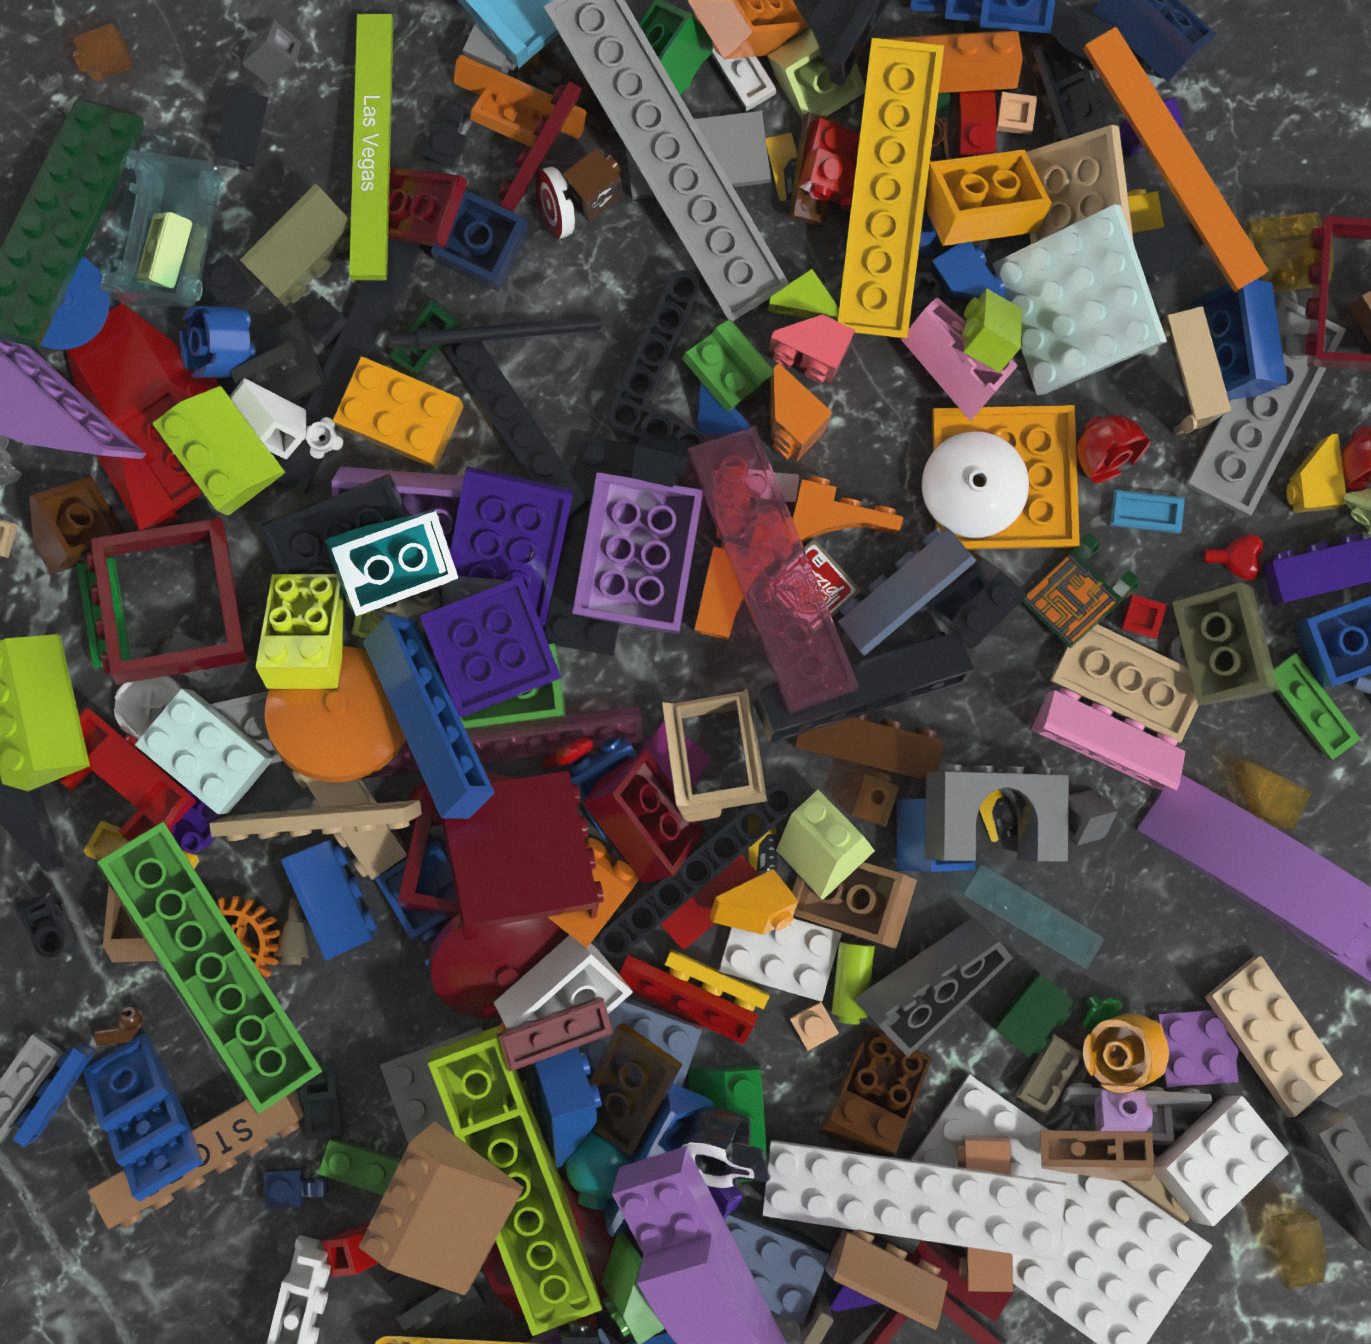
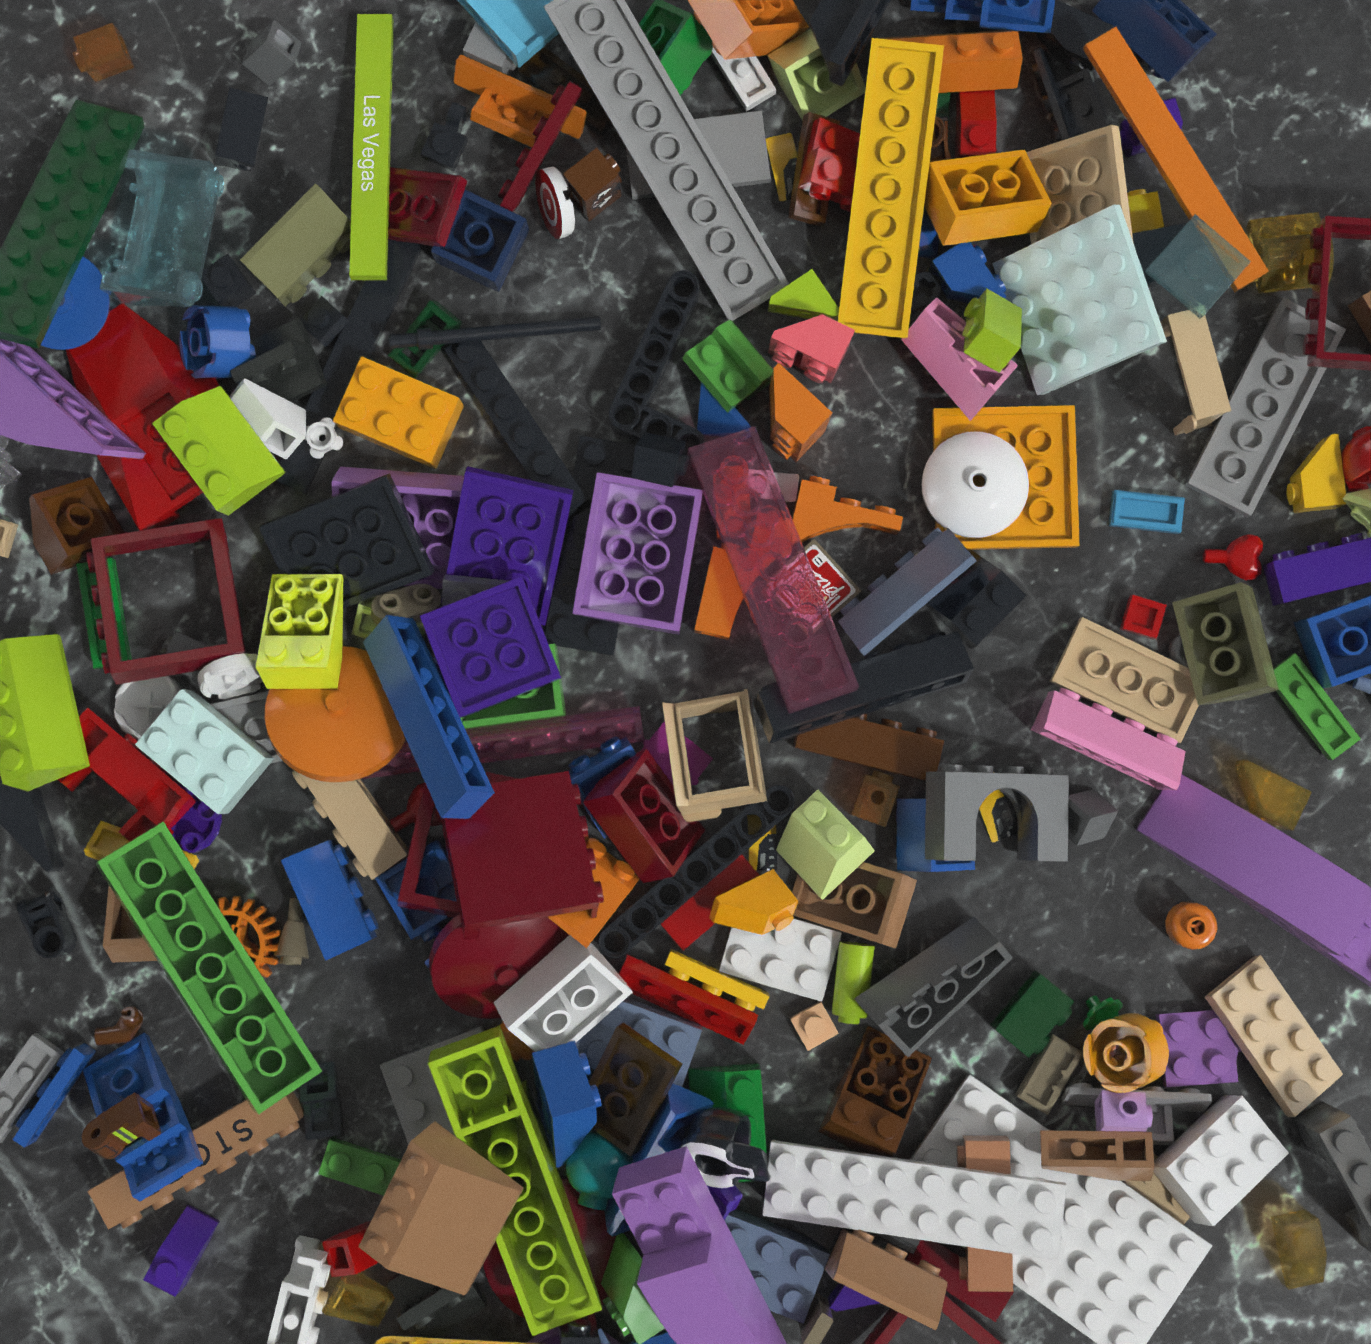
yellowish green slope [135,212,192,288] -> none
tan plate [209,800,422,841] -> none
dark blue plate [263,1168,329,1209] -> none
teal slope [325,510,458,616] -> none
dark red tile [496,997,613,1072] -> none
red rock [542,737,593,771] -> none
clear light blue plate [962,864,1105,969] -> none
light nougat plate [996,92,1037,135] -> none
flag [1022,533,1140,649] -> none
red cylinder [1076,415,1150,484] -> none
blue slope [1190,280,1287,400] -> none
none -> reddish brown leg [81,1092,162,1159]
none -> dark purple slope [143,1205,220,1297]
none -> white tile [198,653,263,700]
none -> clear yellow slope [322,1272,395,1327]
none -> clear light blue tile [1145,214,1251,319]
none -> orange head [1165,902,1217,950]

